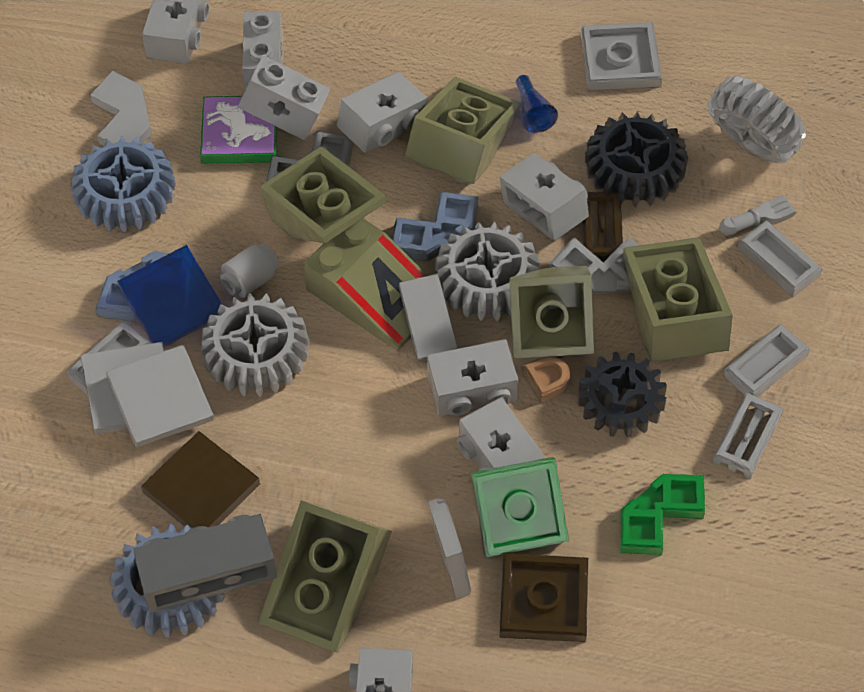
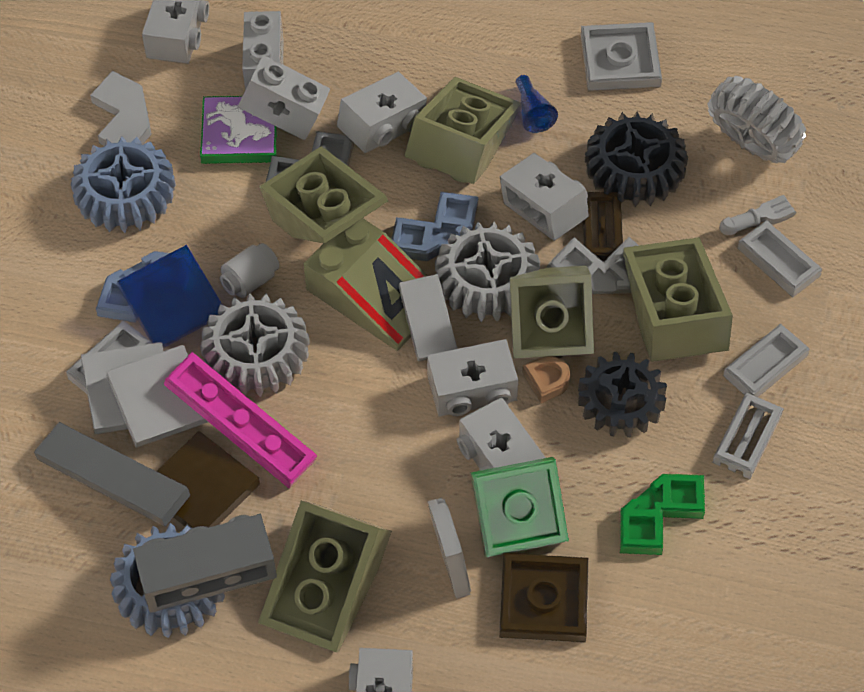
none -> dark grey tile [34,422,190,527]
none -> dark pink tile [164,352,317,489]

